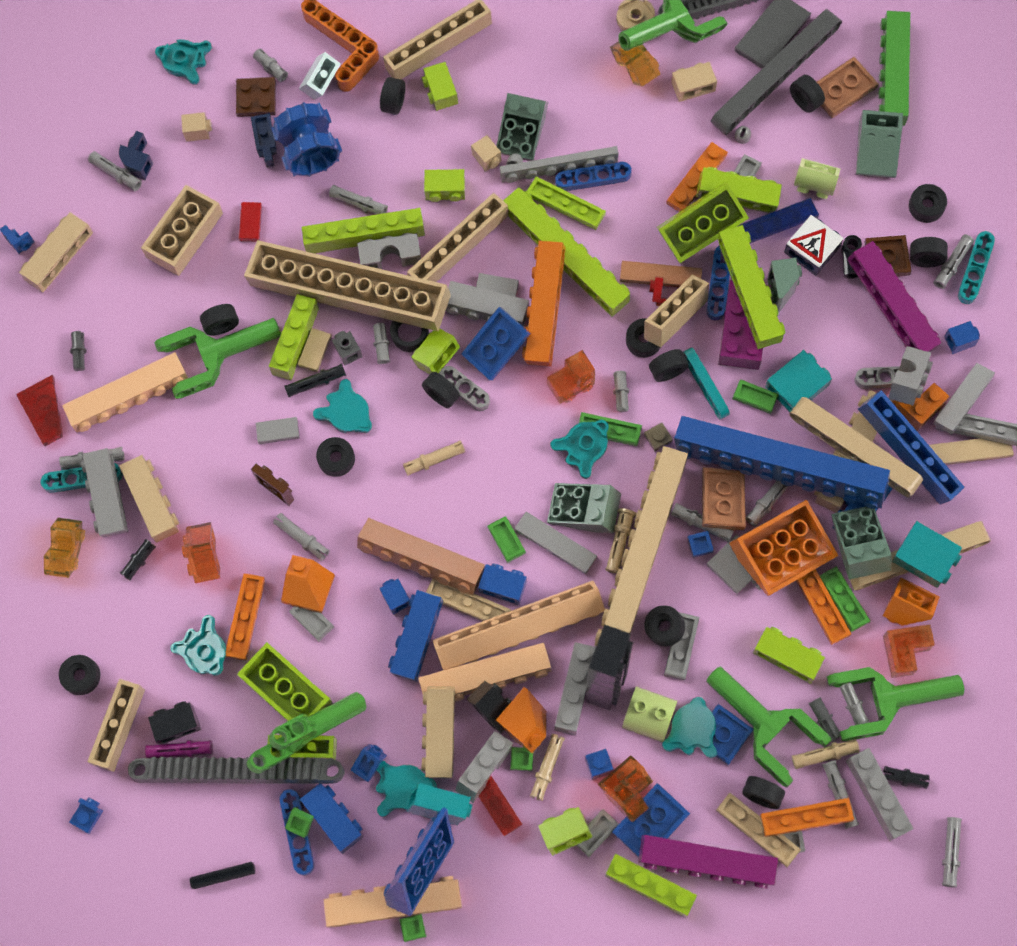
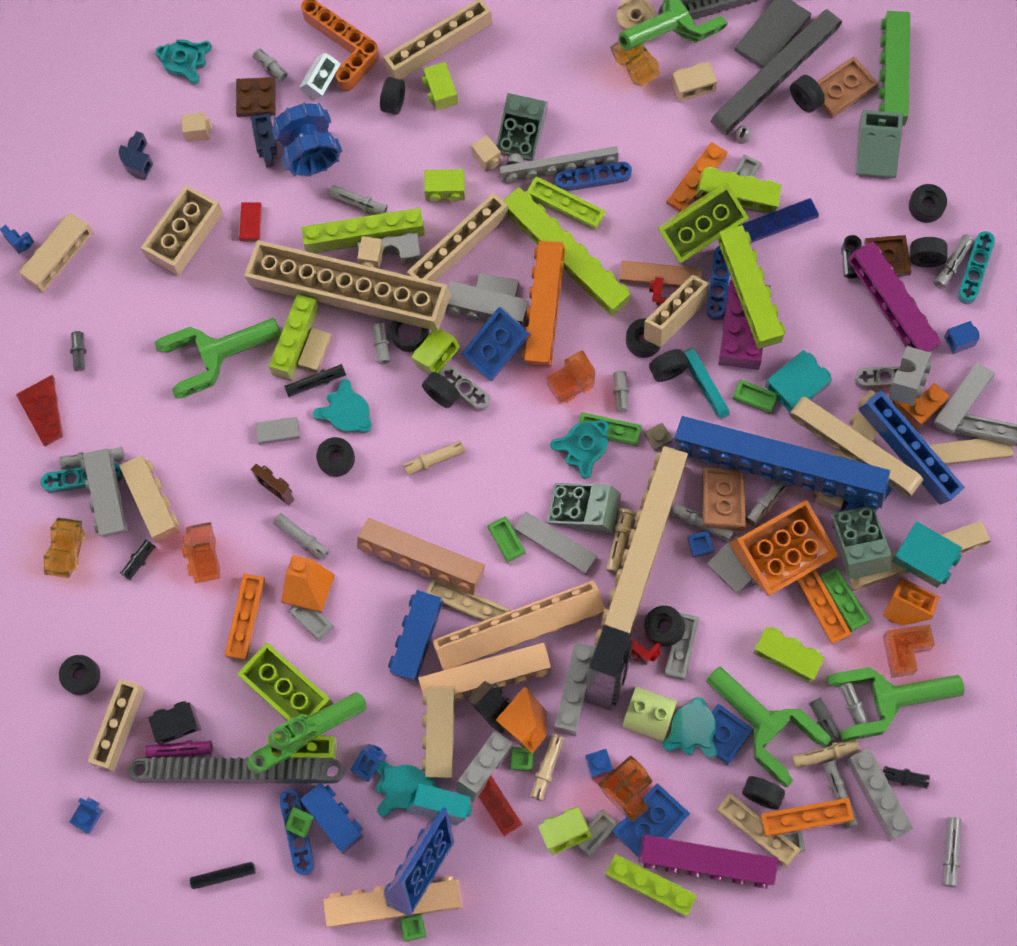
light nougat brick [62,352,188,432] -> none
light grey pin [88,151,142,191] -> none
tile [170,615,226,676] -> none
black tyre [200,304,239,336] -> none
dark grey brick [332,331,363,366] -> none
blue brick [379,579,410,615] -> none
blue brick [478,563,527,605] -> none
sand green slope [767,258,802,313] -> none
piece [784,215,844,276] -> none
yellowish green brick [794,158,840,199] -> none
none -> tan brick [357,236,384,269]
none -> red bracket [631,638,661,665]

